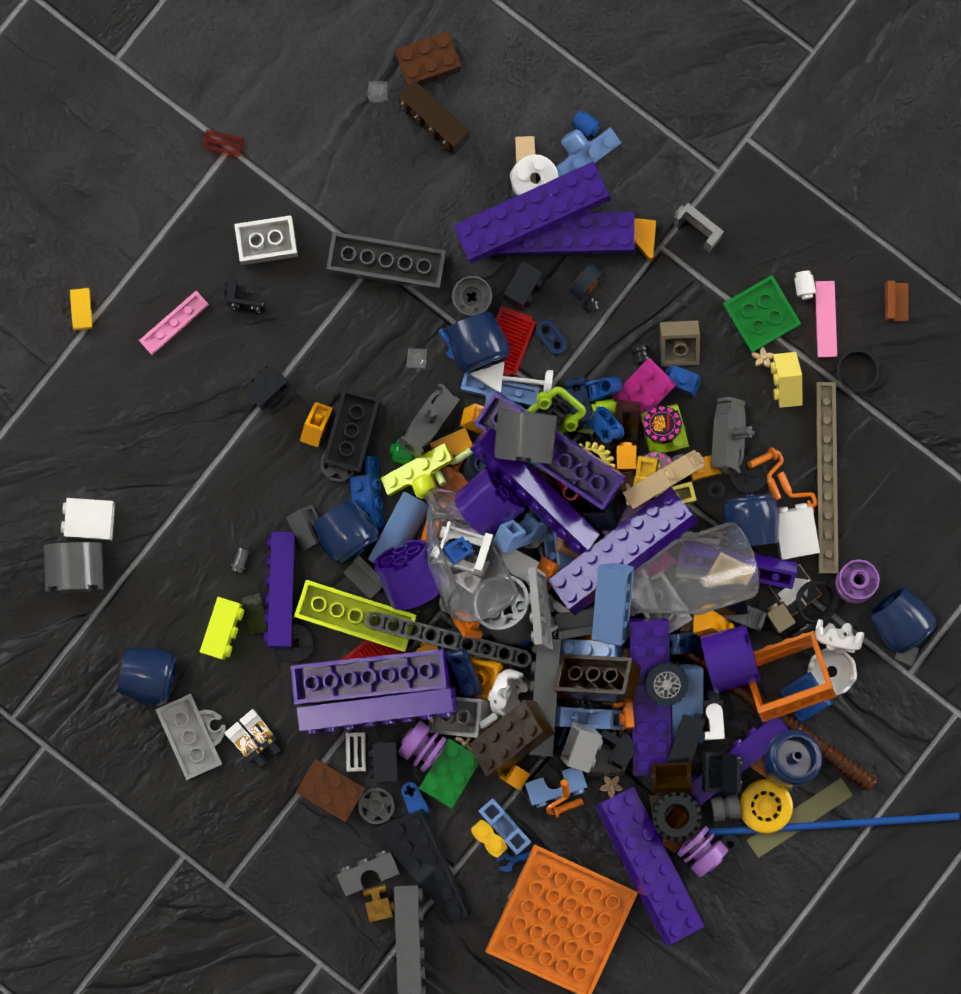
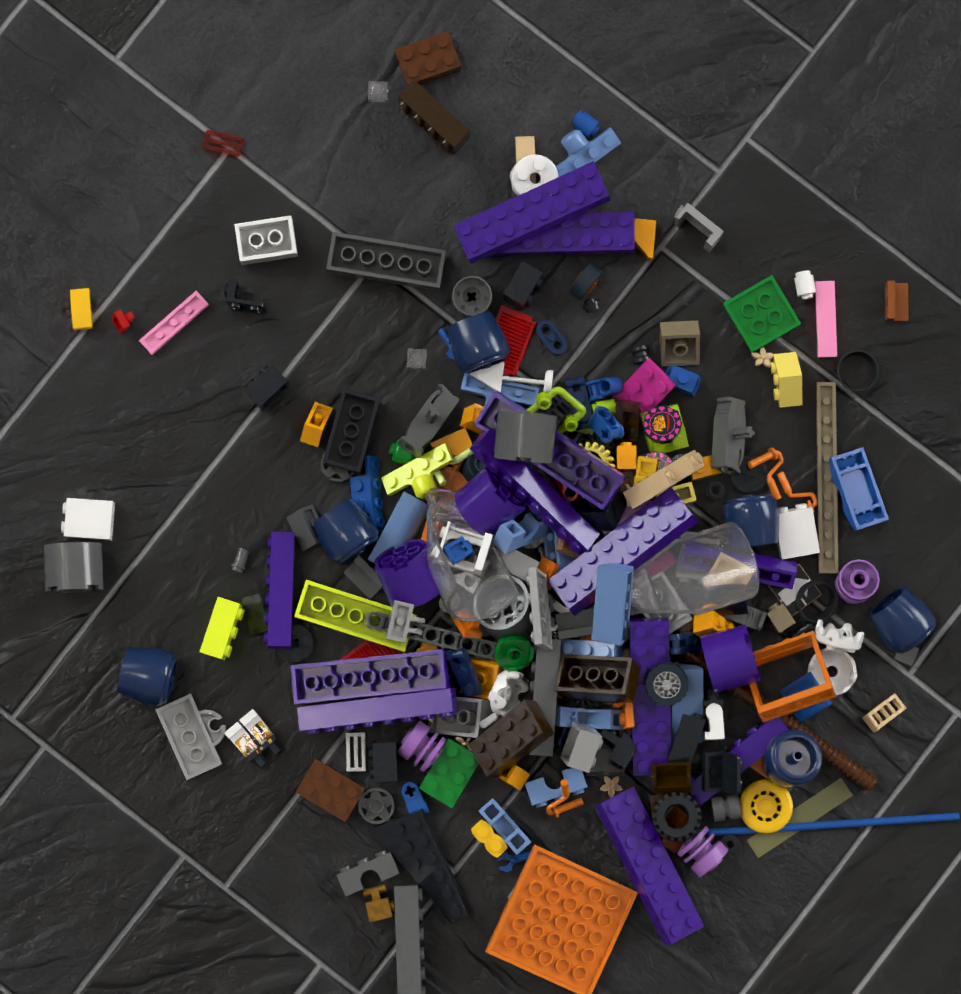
none -> red tile [111,309,135,334]
none -> light grey hinge [385,600,425,643]
none -> green plate [494,635,534,671]
none -> slope [829,447,889,531]
none -> tan slope [862,693,906,733]

